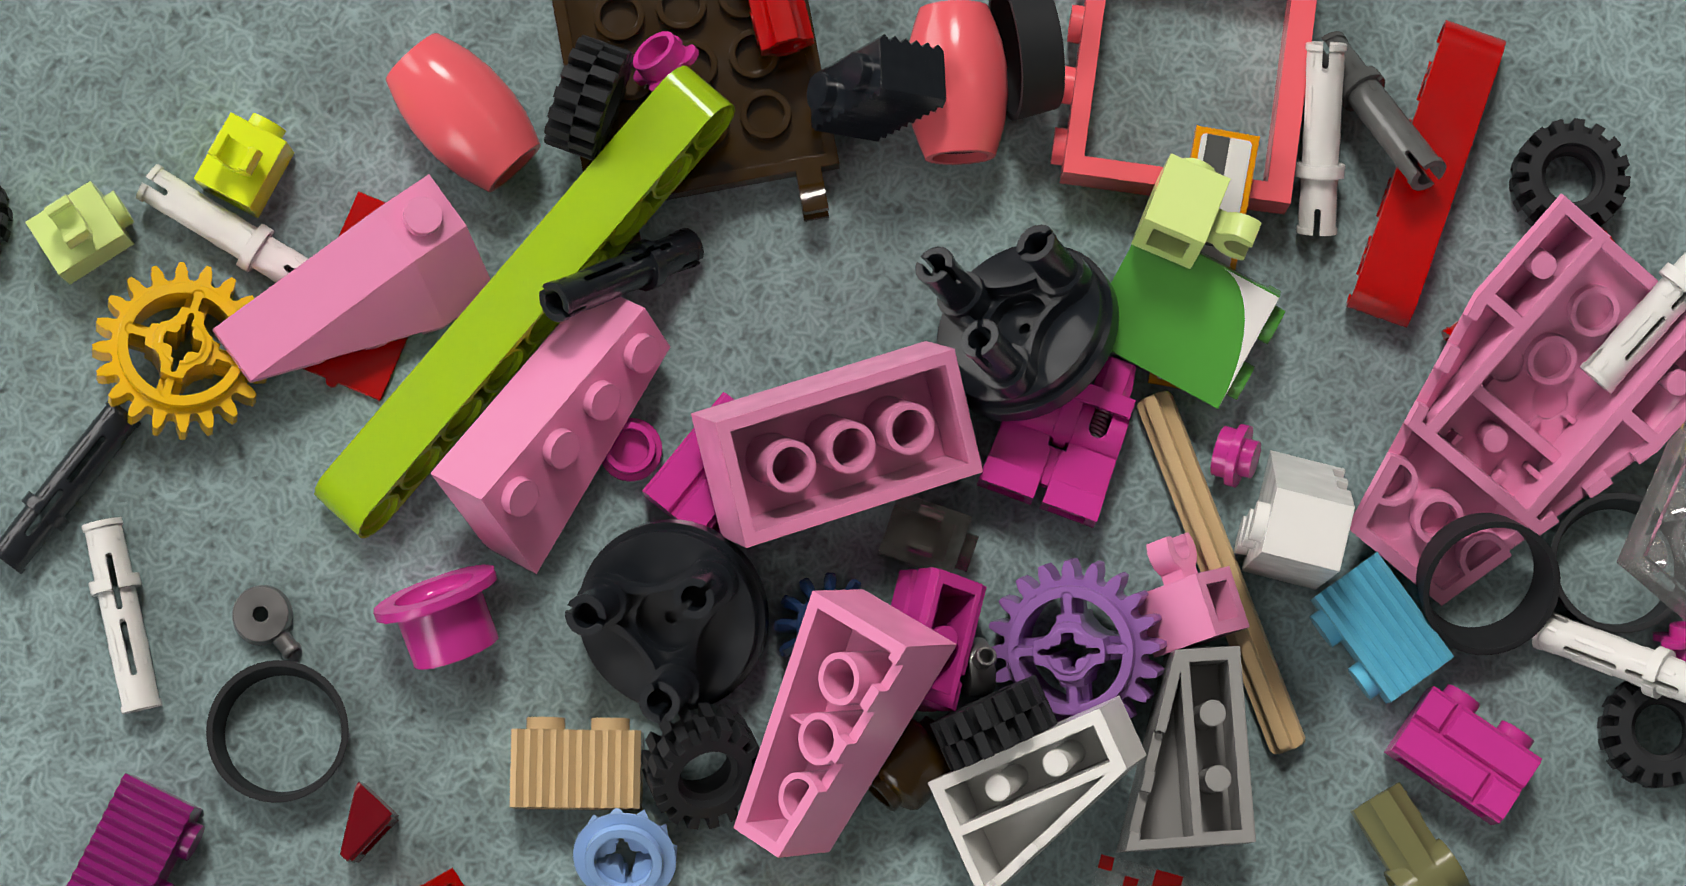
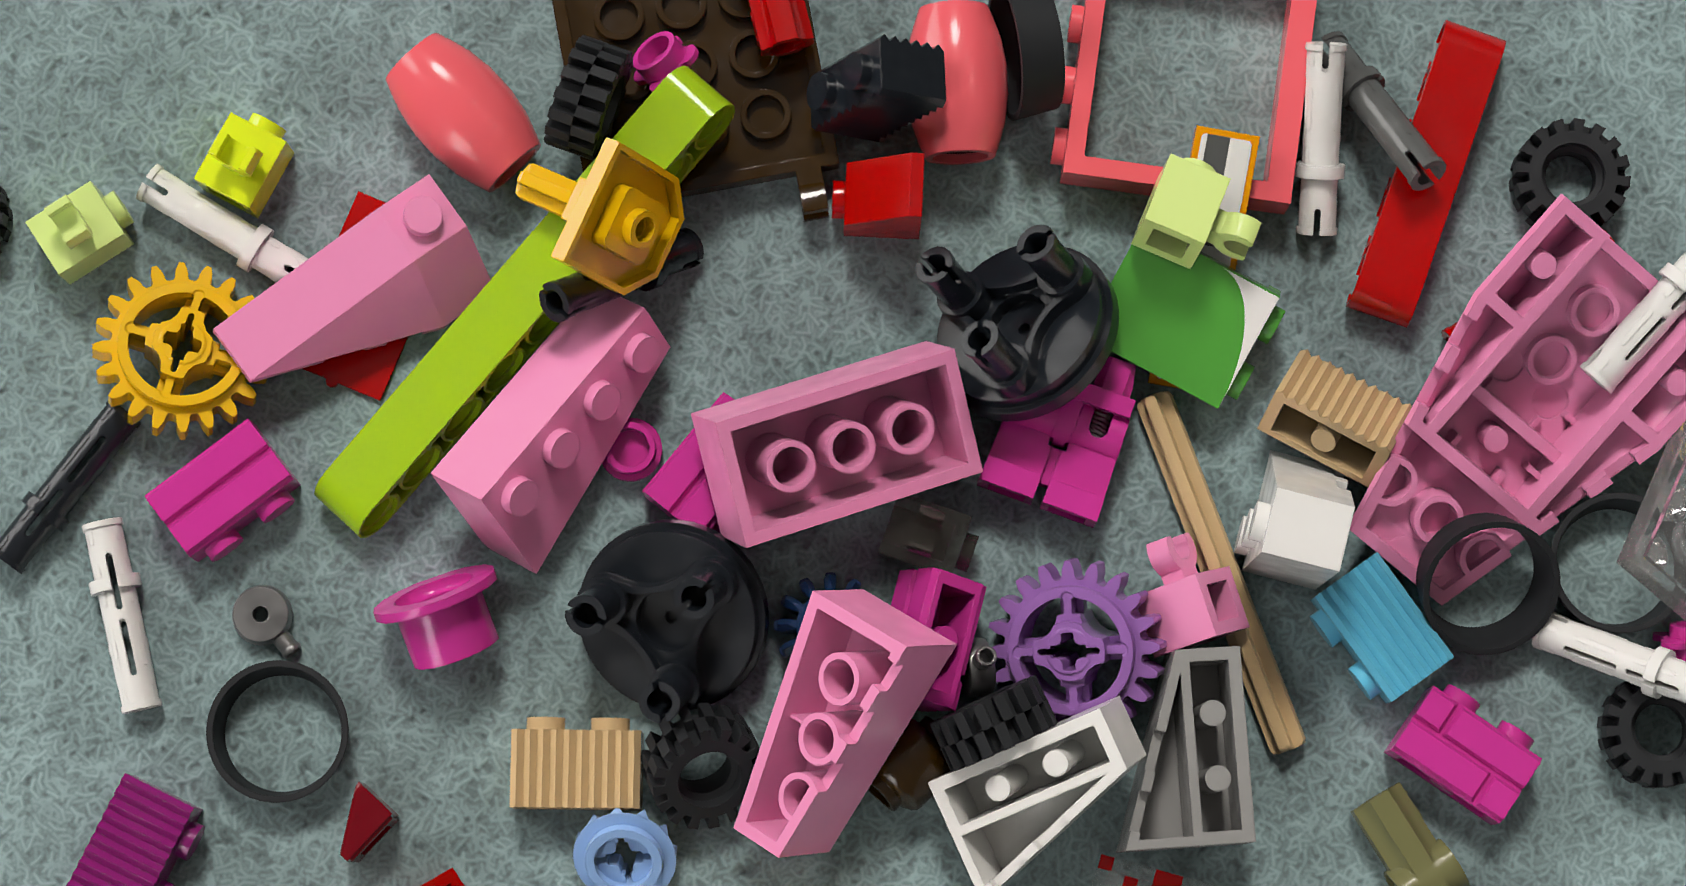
dark pink plate [1210,424,1261,488] -> none
none -> dark pink brick [145,419,301,562]
none -> yellow piece [515,137,685,295]
none -> red slope [832,153,925,239]
none -> tan brick [1257,349,1412,488]

